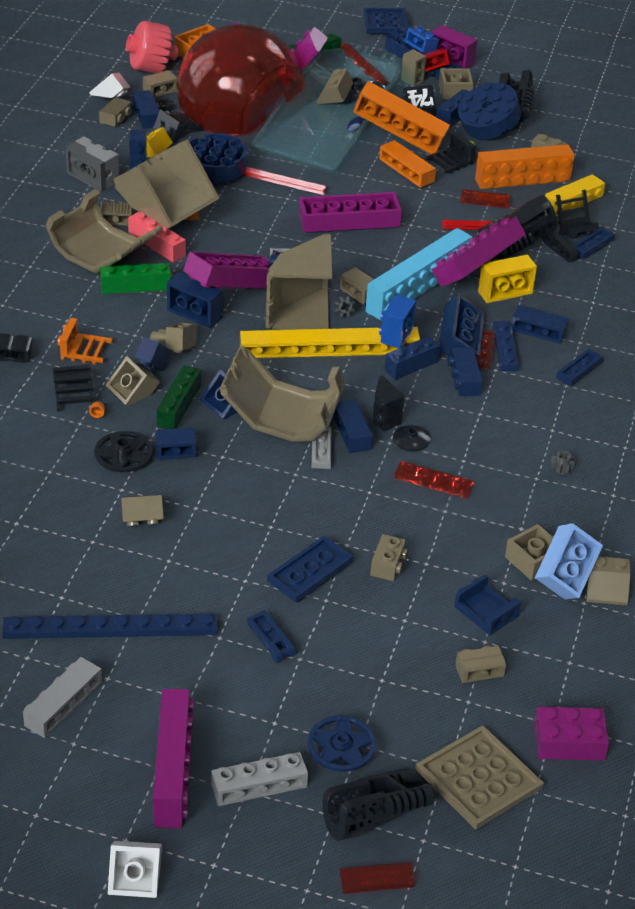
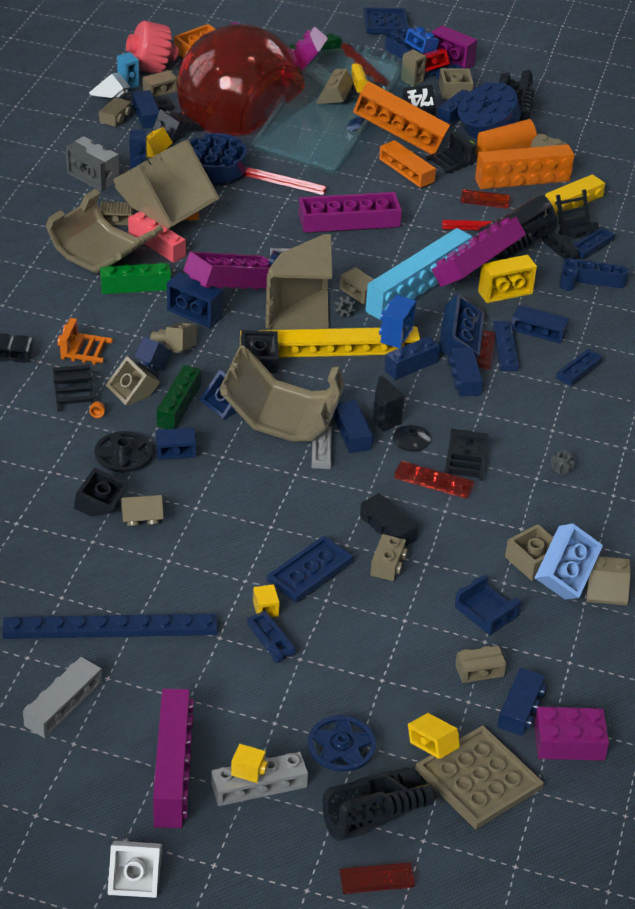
none -> black slope [74,467,130,517]
none -> dark azure brick [117,52,139,90]
none -> yellow brick [231,744,268,783]
none -> black slope [241,330,279,373]
none -> yellow brick [253,584,279,618]
none -> yellow brick [351,64,368,93]
none -> black brick [360,493,419,547]
none -> yellow brick [408,713,460,759]
none -> black plate [444,428,489,481]
none -> orange brick [476,119,537,155]
none -> dark blue brick [497,667,547,736]
none -> dark blue beam [559,258,629,291]

